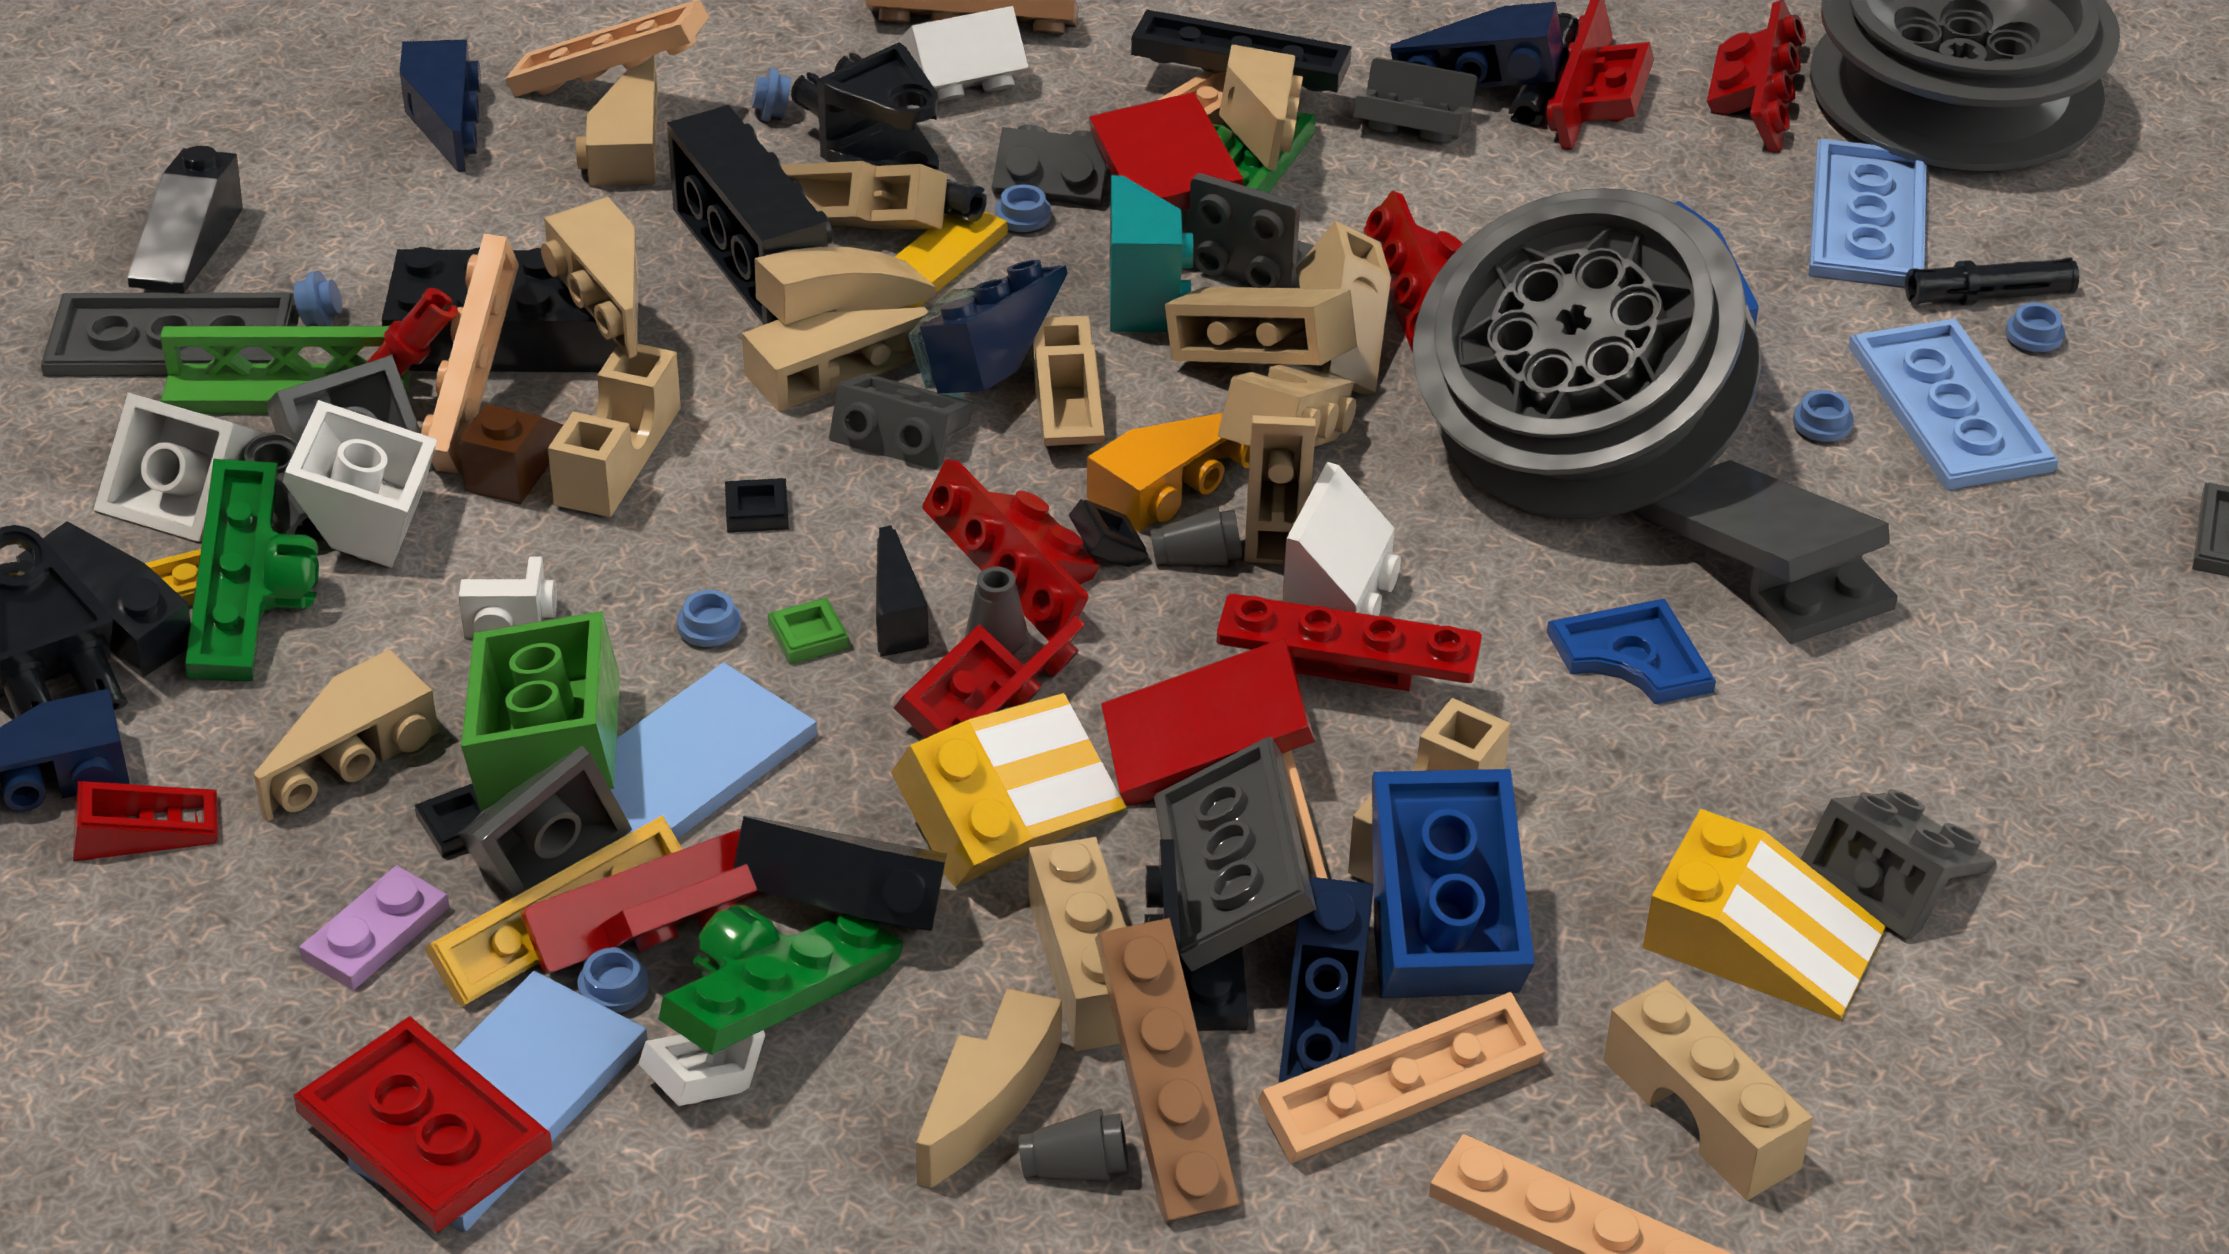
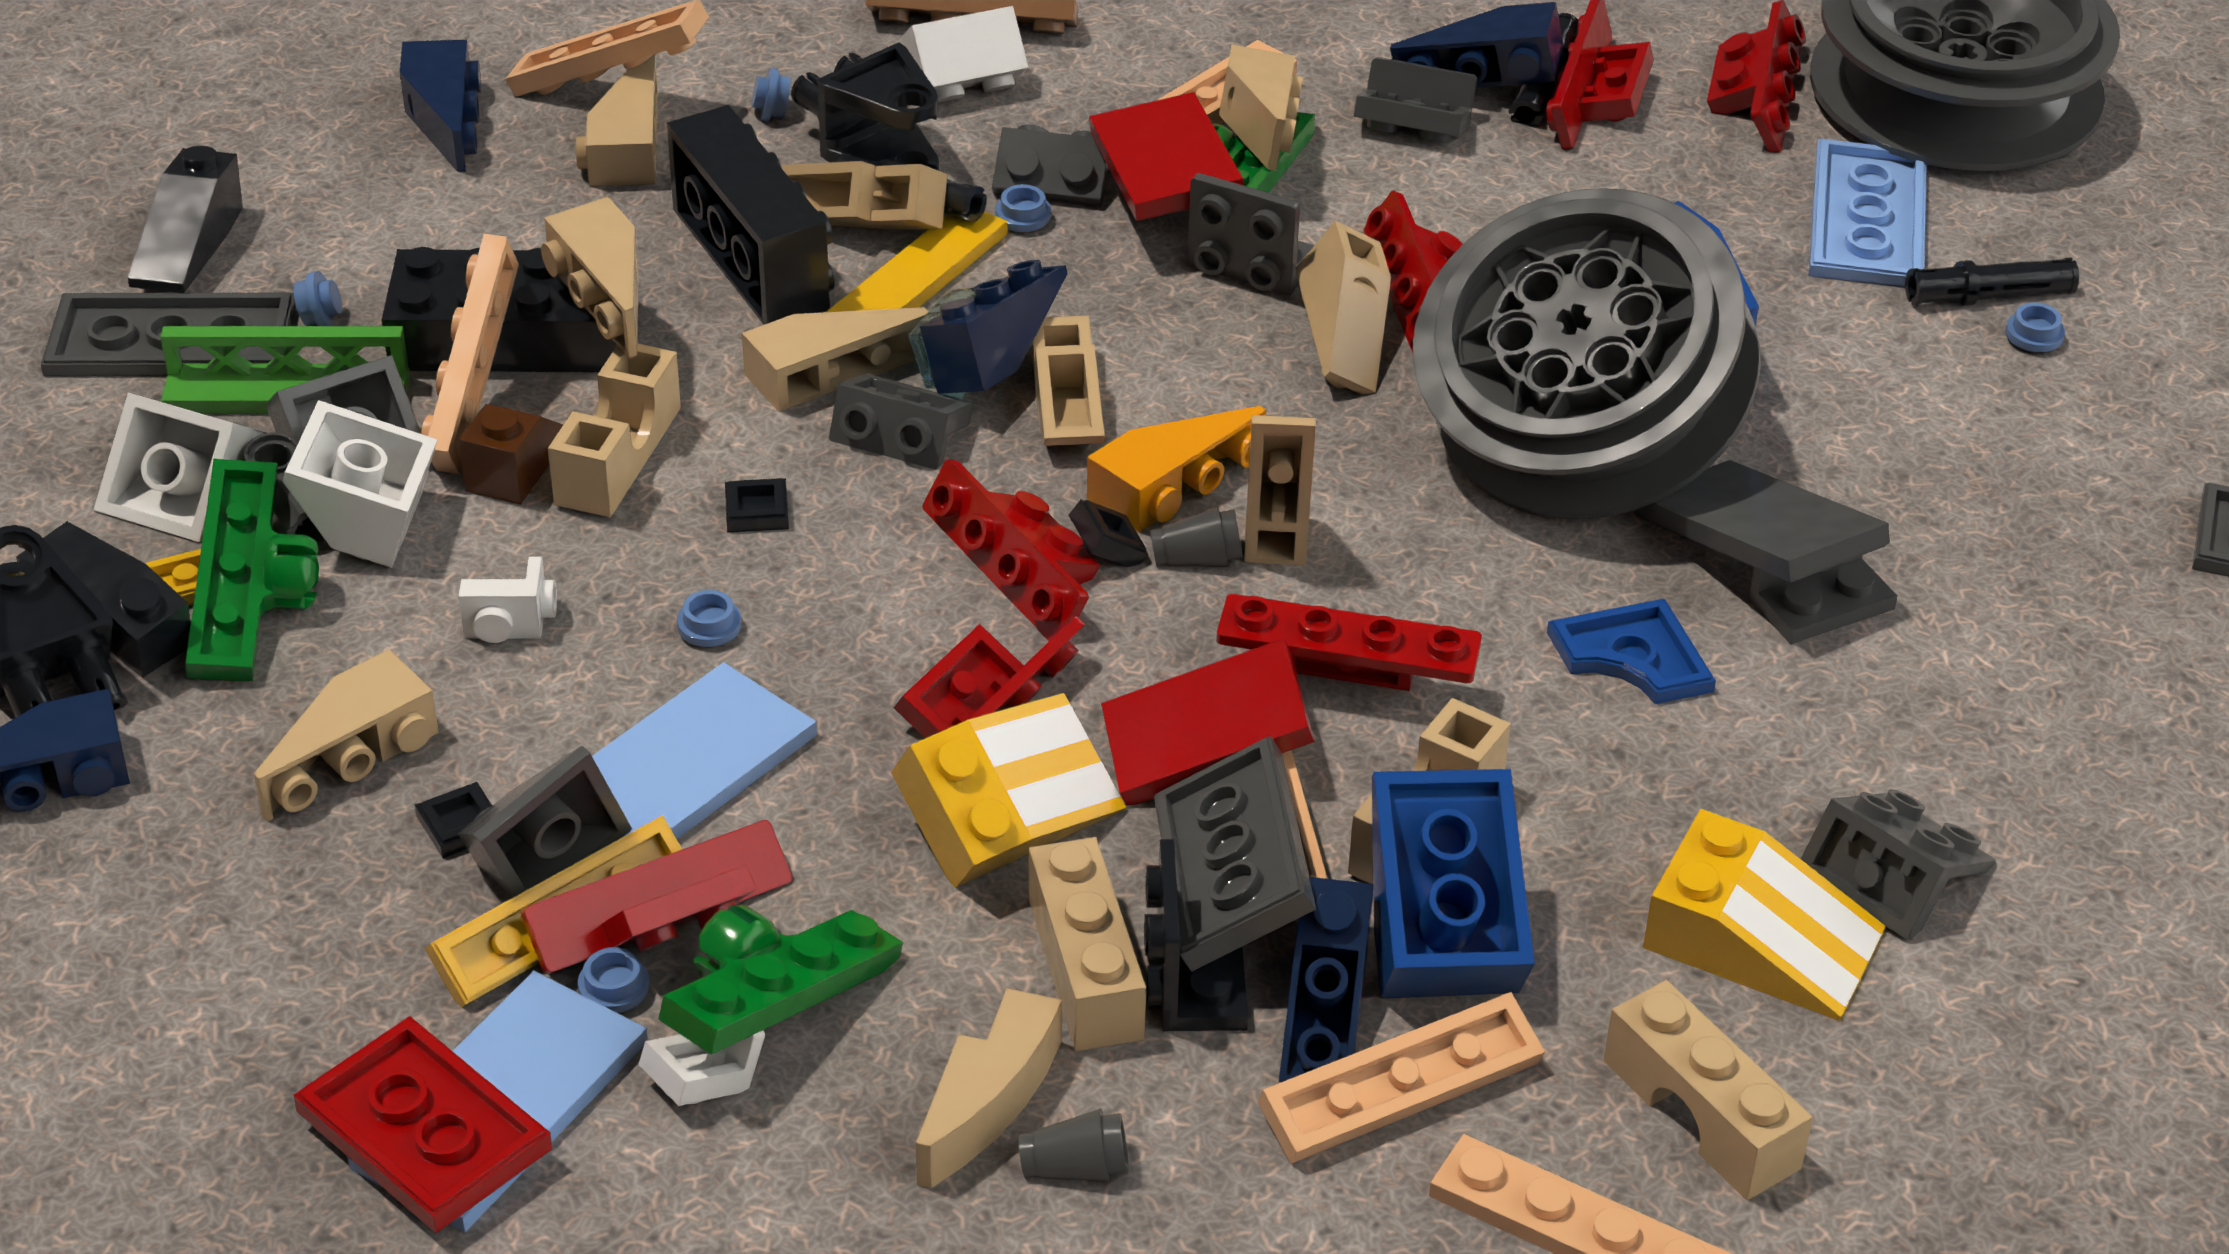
red slope [73,781,218,861] -> none
lavender plate [299,865,450,991] -> none
red pin [366,288,458,378] -> none
bright green brick [461,611,620,811] -> none
black slope [733,815,947,931] -> none
tan slope [755,246,936,325] -> none
bright green tile [767,598,850,665] -> none
black slope [876,525,929,657] -> none
dark grey cone [965,567,1028,654] -> none
medium nougat plate [1095,918,1240,1223] -> none
teal slope [1109,175,1193,332] -> none
black plate [1131,9,1352,93] -> none
tan brick [1165,287,1357,365] -> none
tan arch [1218,364,1356,447] -> none
white slope [1282,462,1401,616] -> none
medium blue plate [1793,390,1854,442] -> none
light blue tile [1848,318,2059,490] -> none

